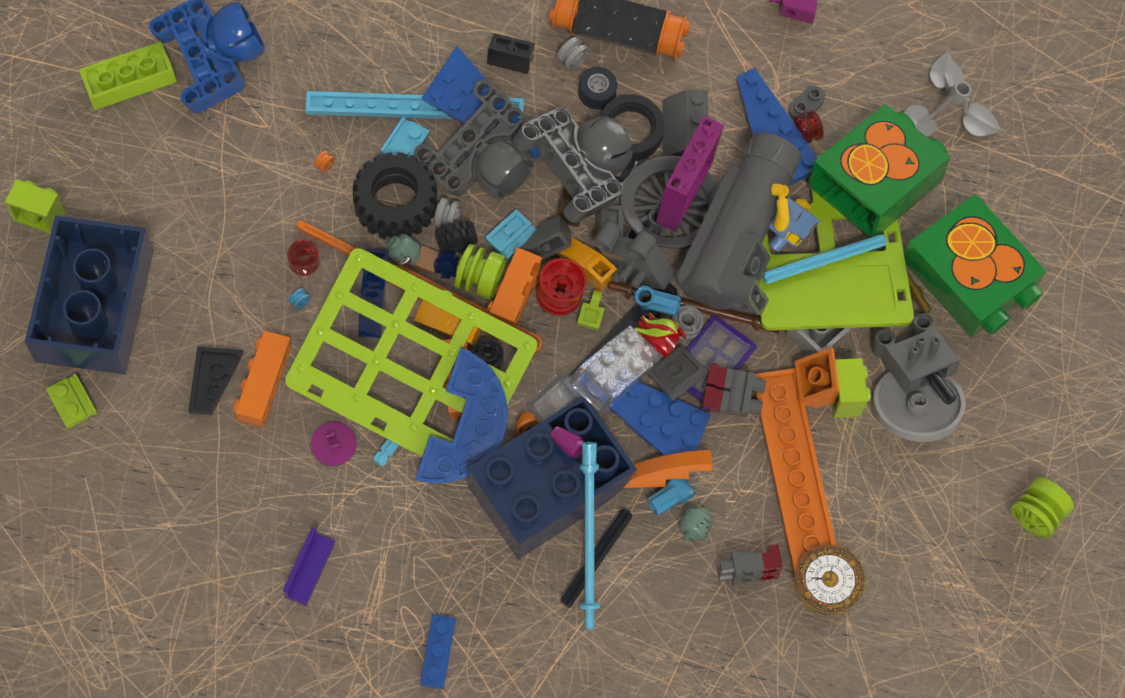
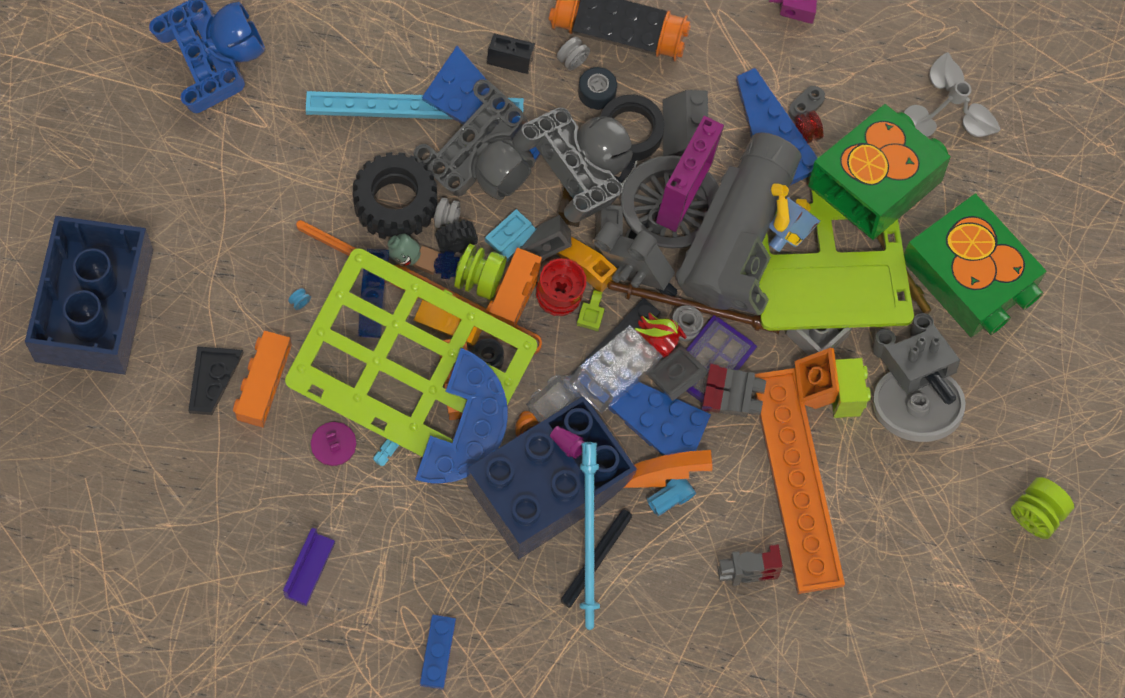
lime brick [5,179,65,234] -> none
lime plate [46,373,98,429] -> none
lime slope [79,41,177,110] -> none
clear red wheel [287,240,320,276] -> none
orange bush [314,150,335,172] -> none
medium azure plate [380,117,430,157] -> none
dark azure piece [635,286,681,317] -> none
sand green head [679,506,713,543] -> none
medium azure axle [762,234,886,284] -> none
tile [794,545,865,615] -> none

